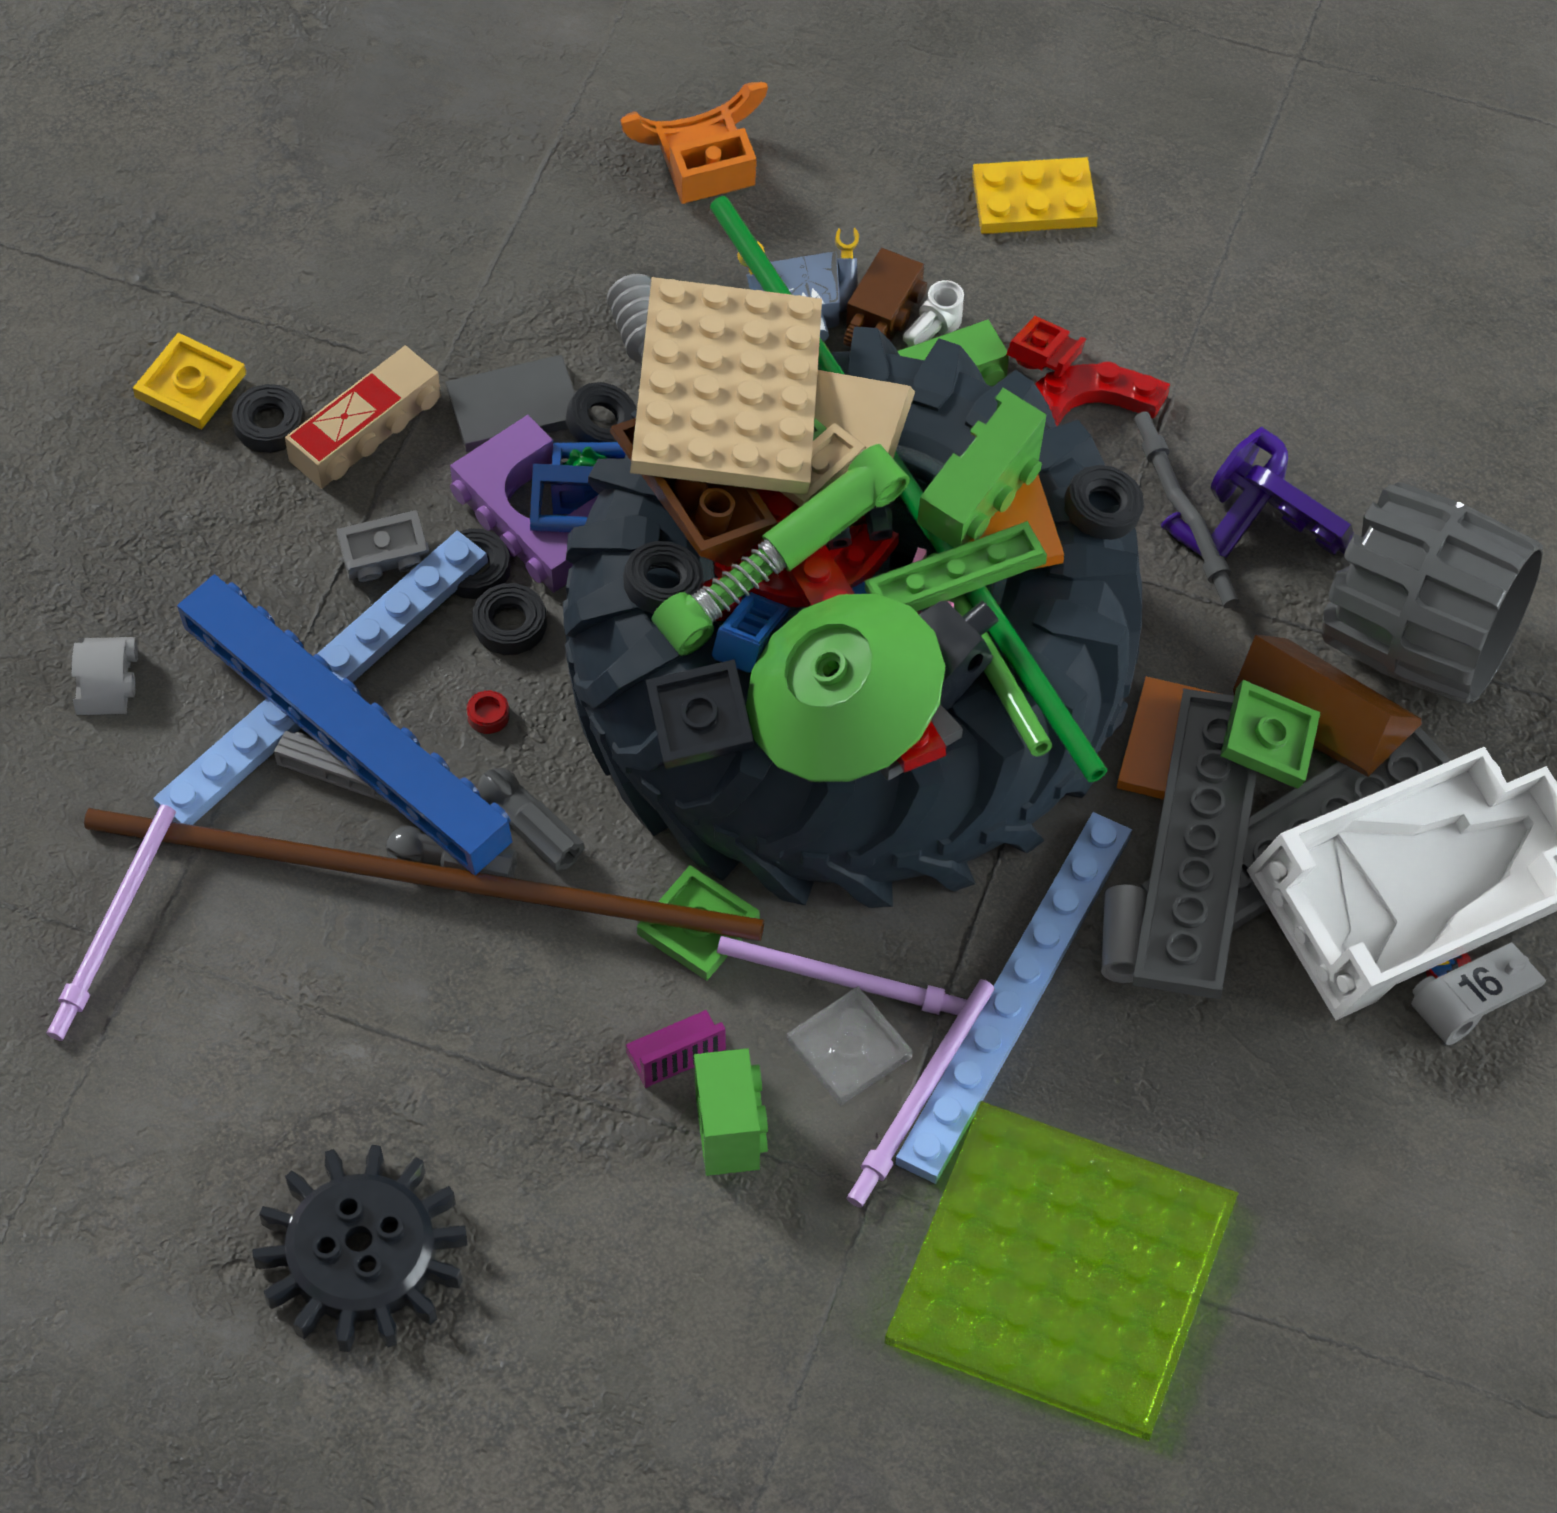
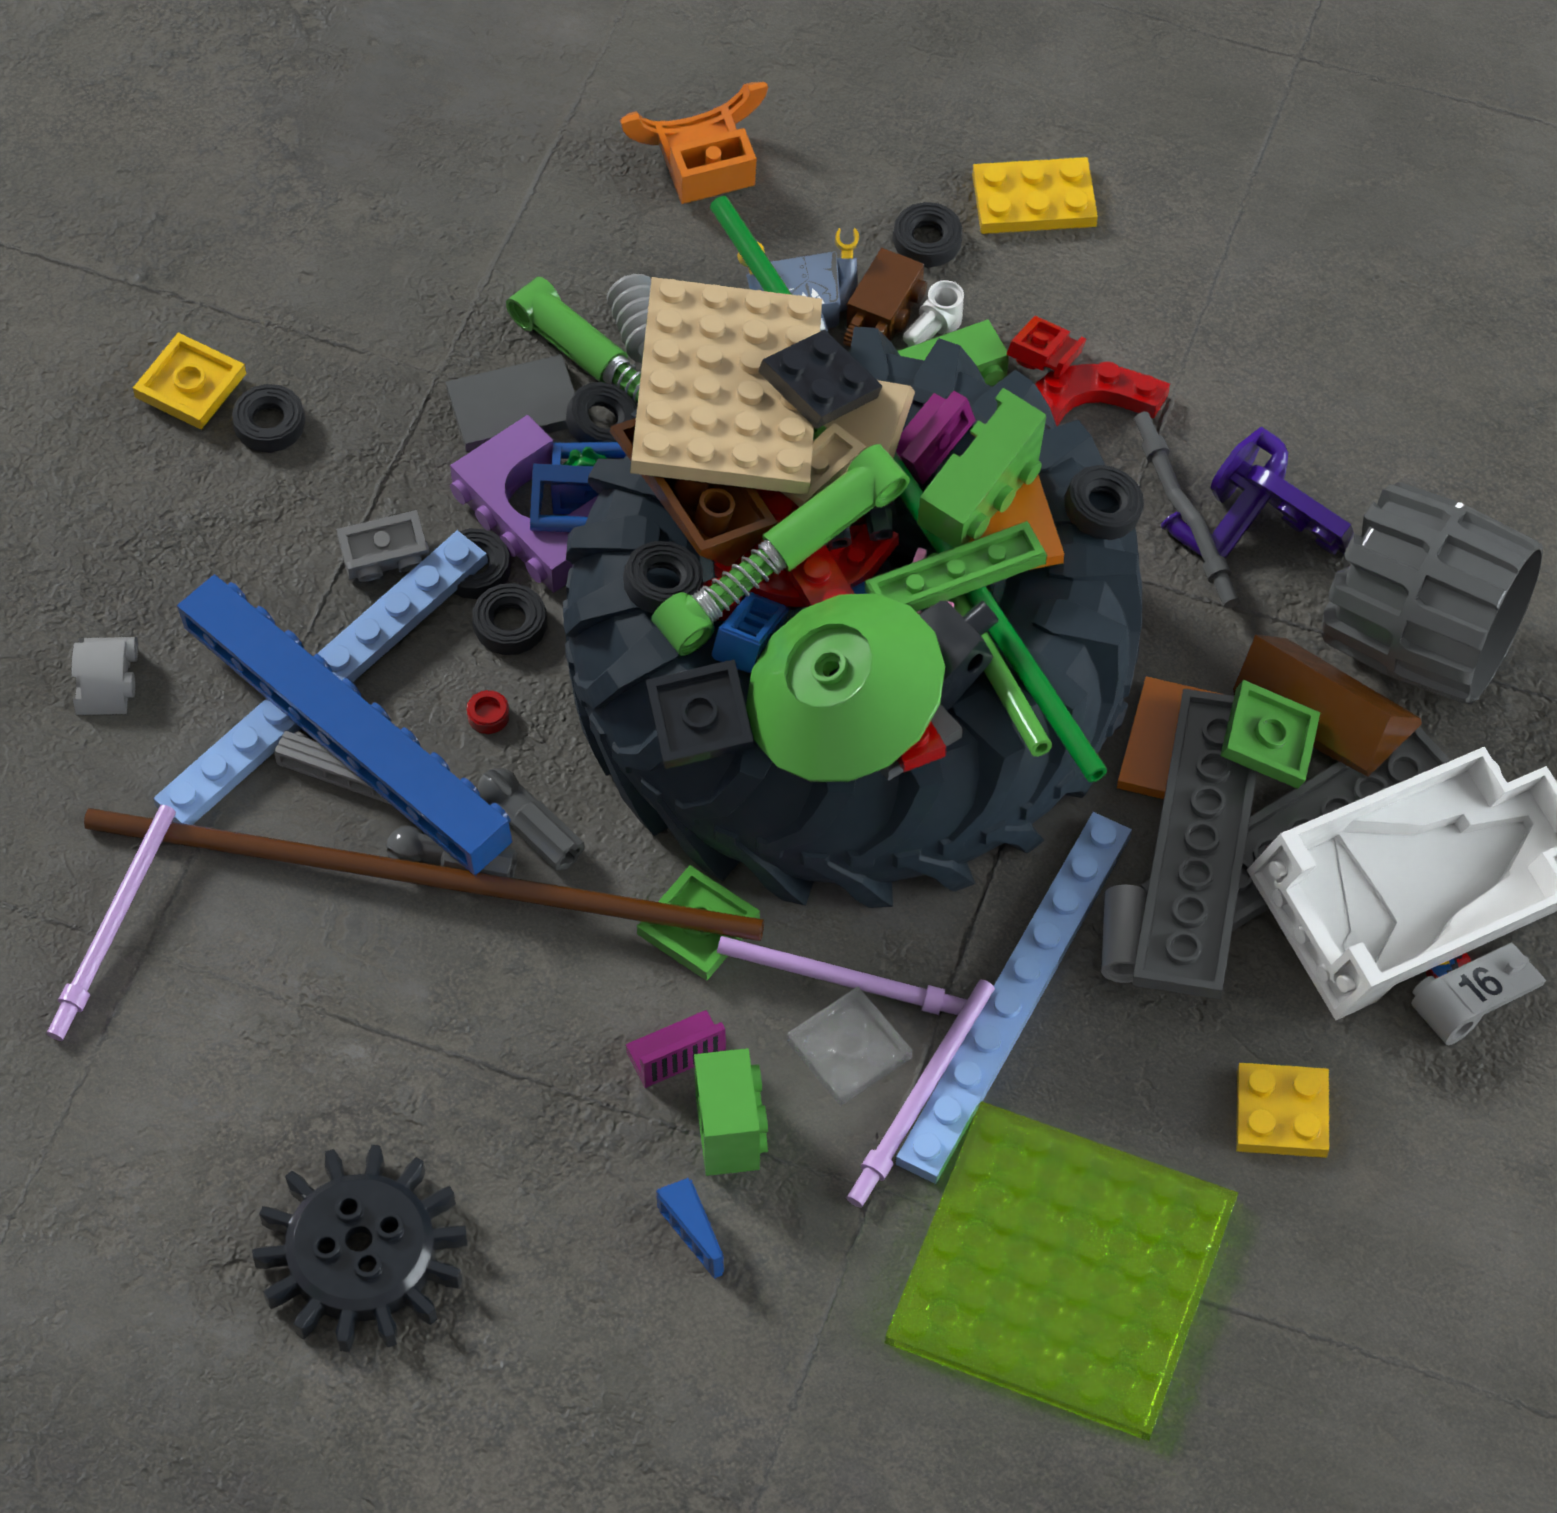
tan brick [285,345,441,489] -> none
none -> bright green piece [506,276,641,406]
none -> blue slope [656,1178,724,1278]
none -> black plate [758,329,882,429]
none -> black tyre [893,202,963,268]
none -> magenta panel [896,391,976,485]
none -> yellow plate [1236,1063,1329,1158]

